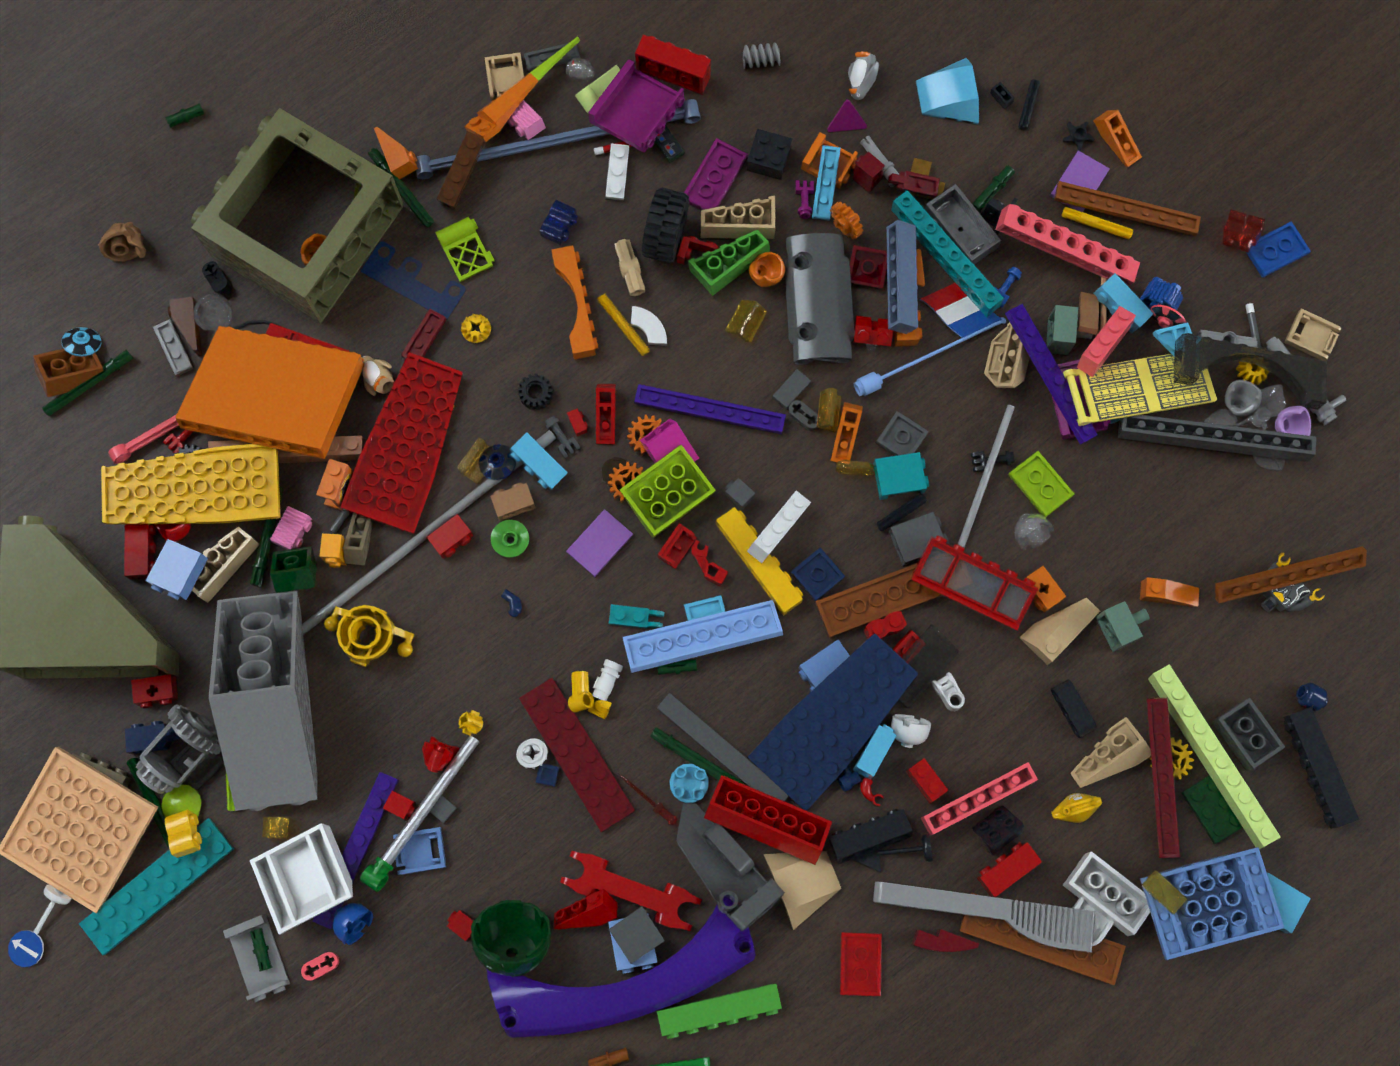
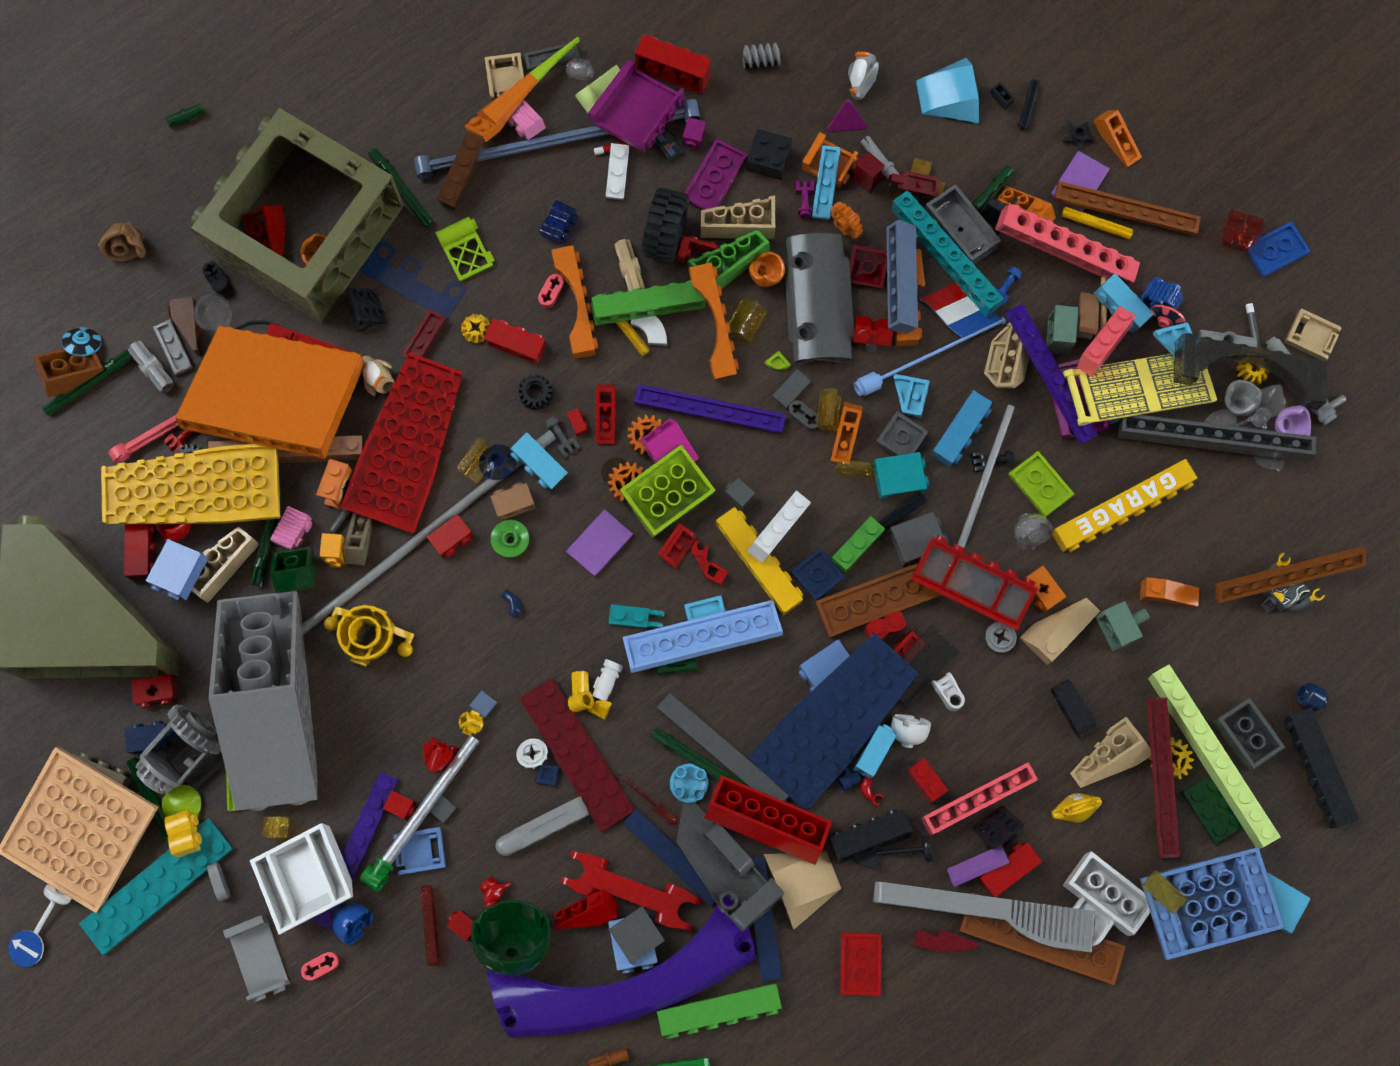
dark green pin [249,928,273,972] -> none
orange slope [374,127,418,179] -> none
none -> light grey piece [128,340,175,393]
none -> light grey beam [207,862,230,902]
none -> red wedge [242,205,286,258]
none -> black bracket [345,287,387,332]
none -> clear red beam [420,885,439,966]
none -> sand blue tile [469,690,497,718]
none -> red animal [479,876,512,908]
none -> red brick [484,319,546,365]
none -> light grey piece [495,796,589,856]
none -> coral beam [538,274,564,309]
none -> bright green brick [591,280,706,326]
none -> dark blue tile [623,809,715,906]
none -> magenta brick [683,117,706,149]
none -> orange arch [688,262,739,379]
none -> dark blue tile [751,856,782,981]
none -> lime tile [764,351,791,370]
none -> bright green brick [831,516,885,575]
none -> medium azure wing [894,374,930,418]
none -> dark azure brick [931,390,993,468]
none -> medium lavender tile [947,845,1009,887]
none -> light grey gear [985,622,1017,653]
none -> orange slope [996,186,1056,222]
none -> yellow brick [1051,459,1197,552]

